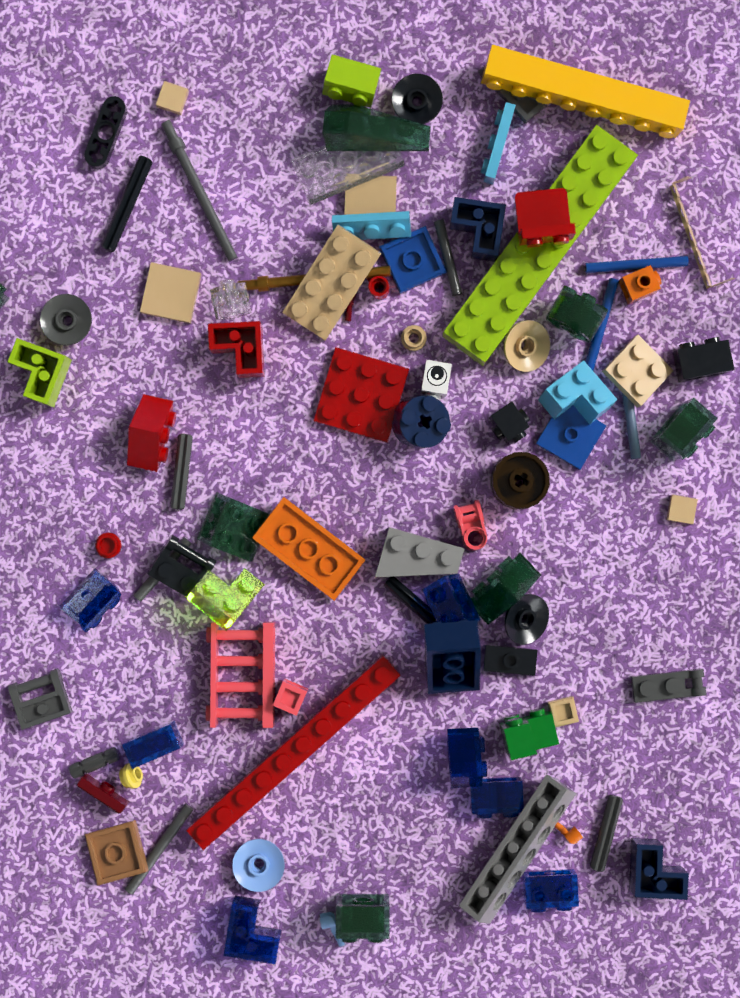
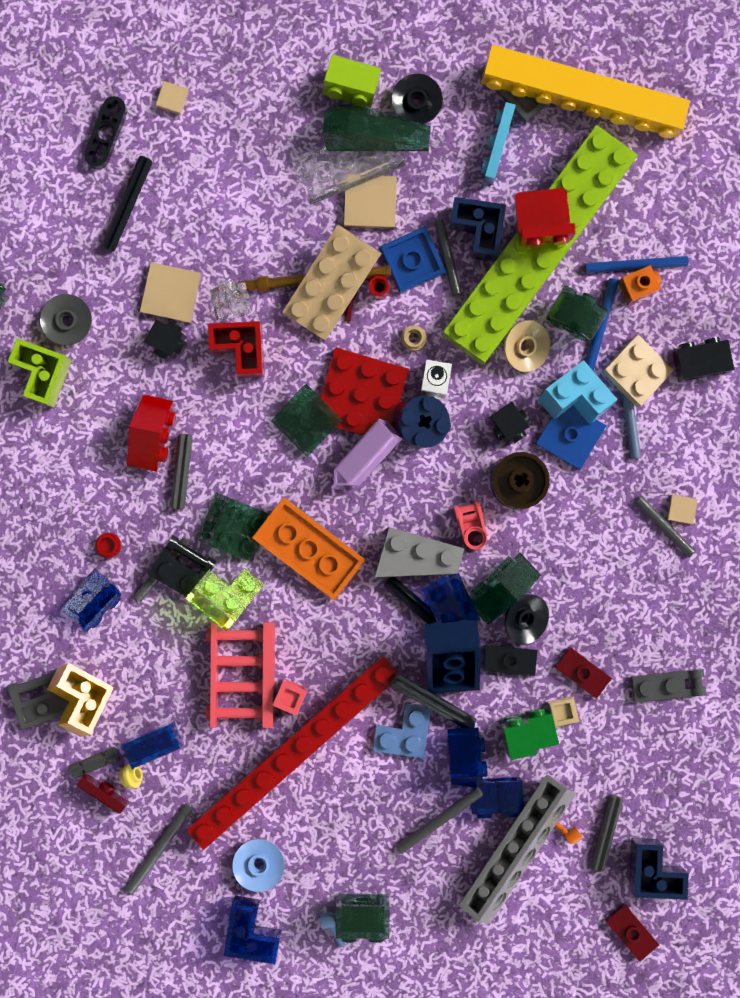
medium nougat plate [85,820,149,886] -> none
dark grey bar [161,120,238,262] -> none
medium azure plate [332,211,411,240] -> none
clear blue brick [522,869,579,913] -> none
clear green brick [649,398,718,461] -> none
tan piece [670,176,736,289] -> none
none -> yellow brick [47,663,114,737]
none -> black brick [144,319,187,360]
none -> clear green plate [271,384,343,457]
none -> lavender piece [331,419,402,490]
none -> medium blue plate [373,702,431,758]
none -> black axle [389,673,477,730]
none -> dark grey bar [396,787,483,854]
none -> dark red plate [555,647,612,699]
none -> dark red plate [605,903,659,962]
none -> dark grey bar [634,495,696,558]

